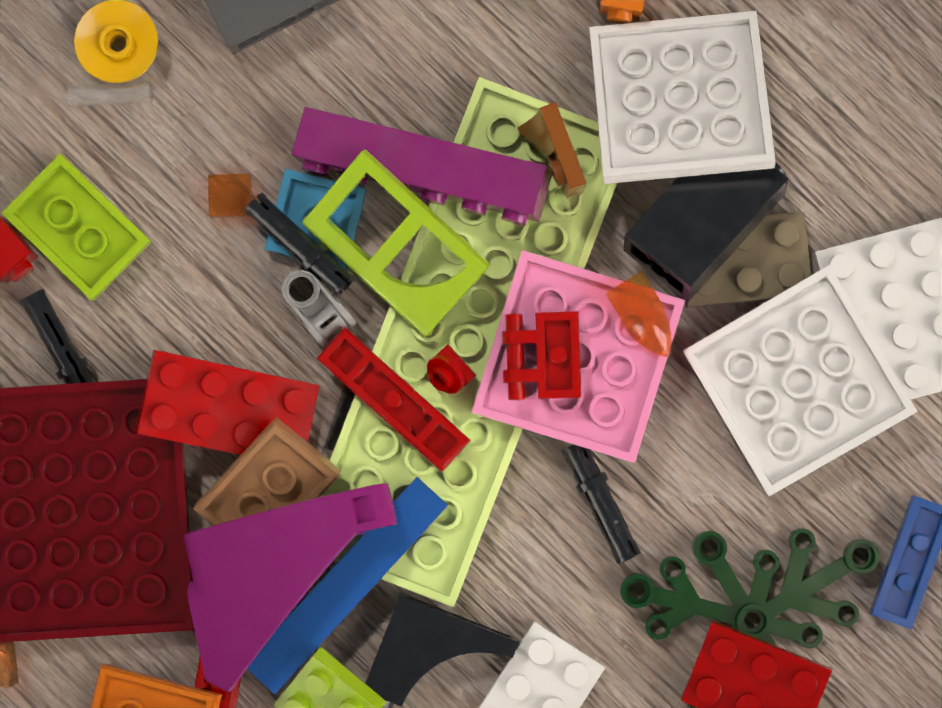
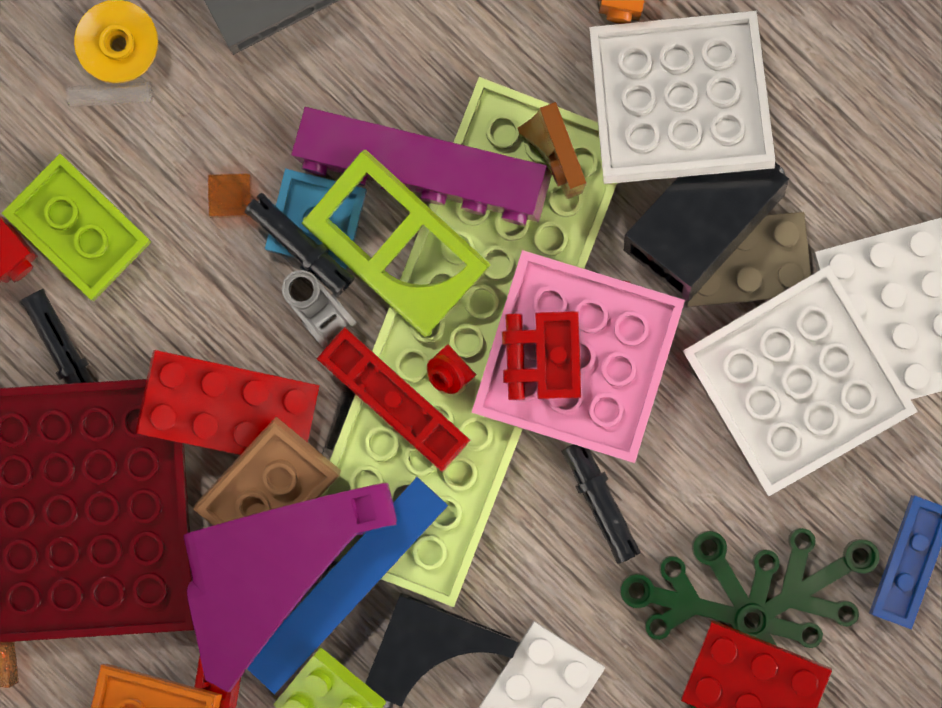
clear orange plate [605,271,671,357] -> none

